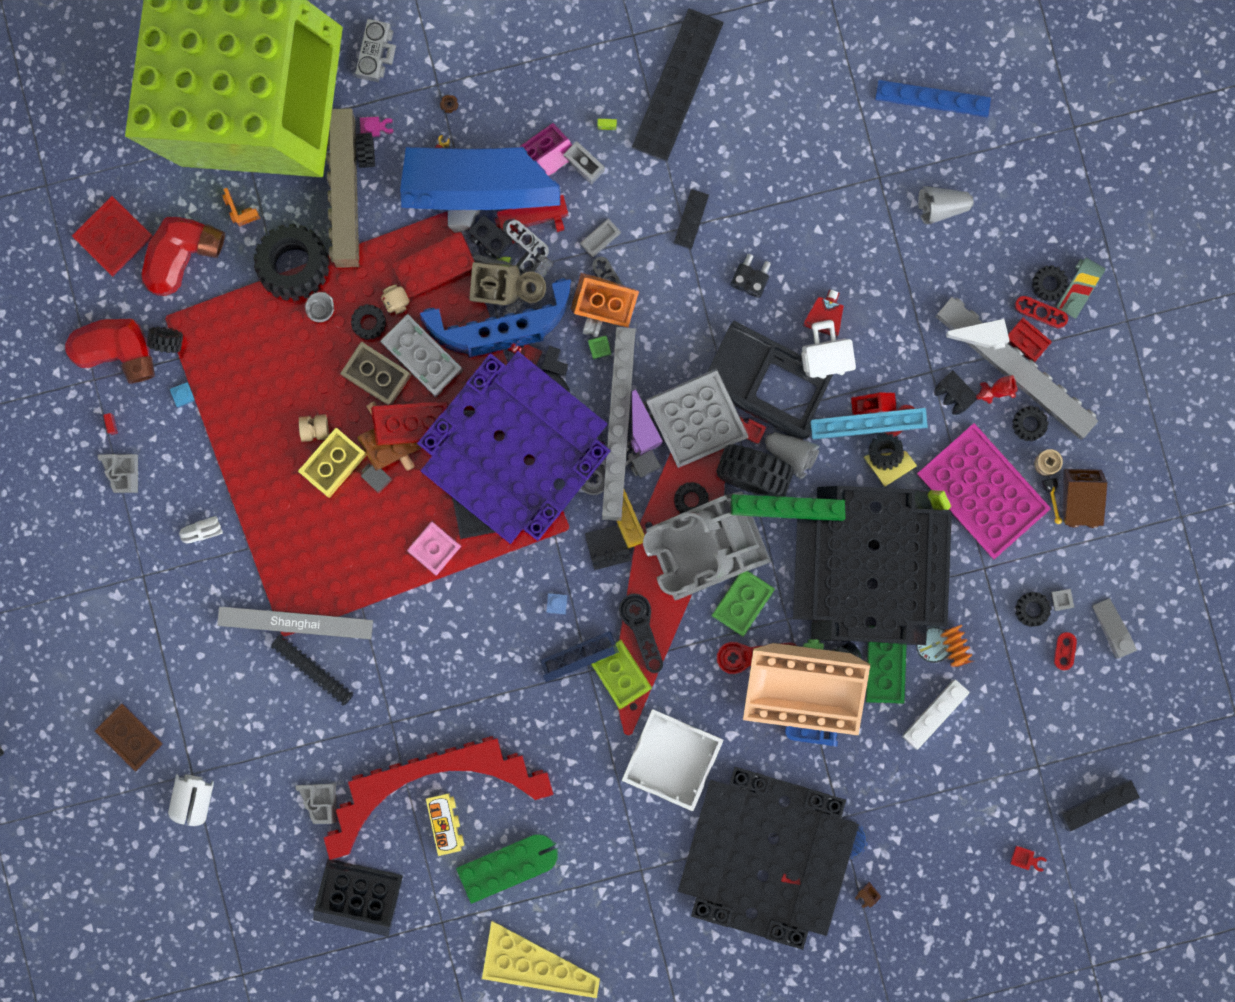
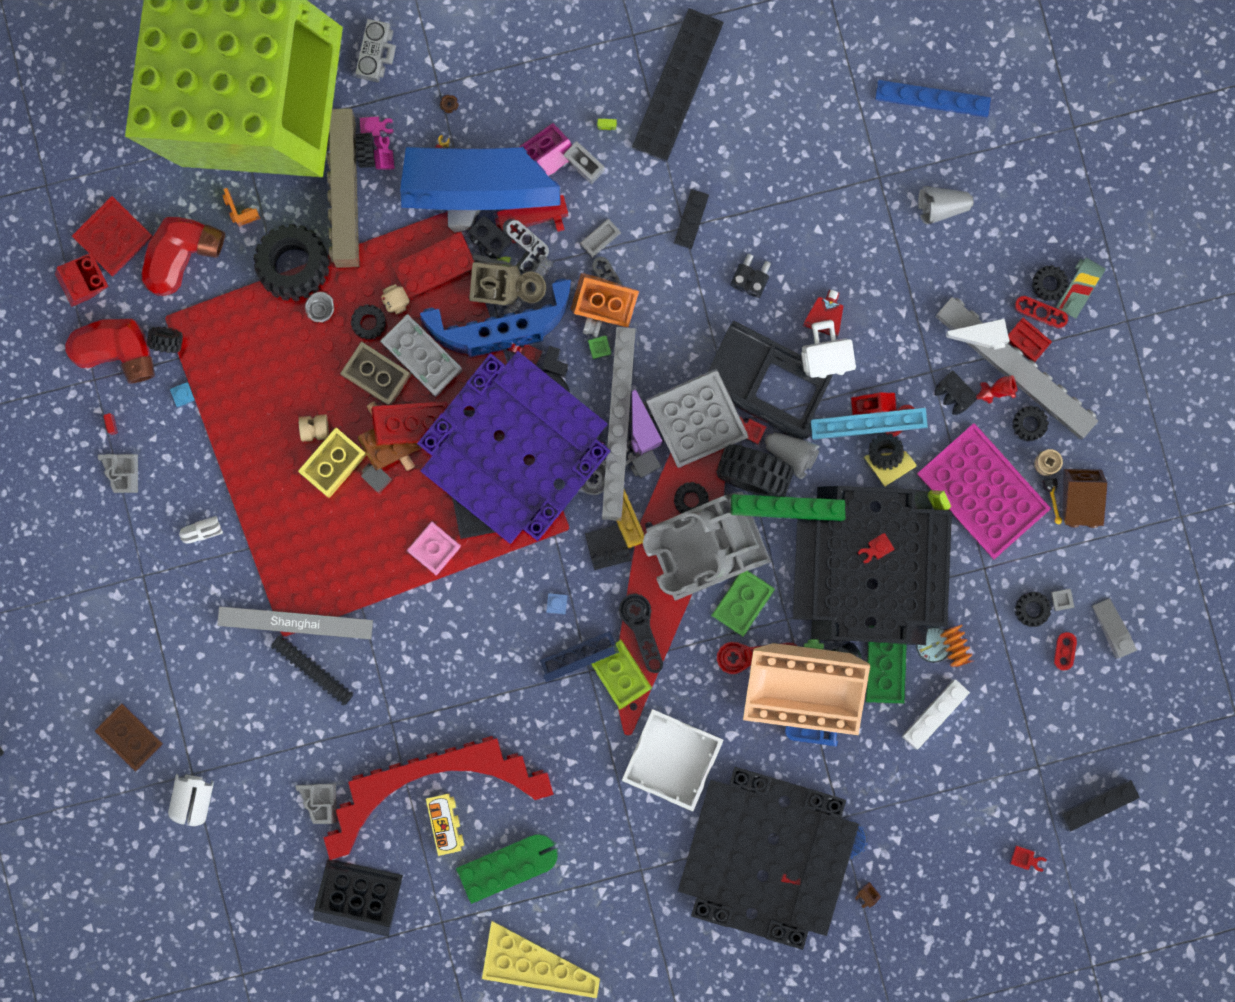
none -> red slope [55,252,108,307]
none -> dark pink plate [374,136,395,170]
none -> red plate [858,533,895,564]

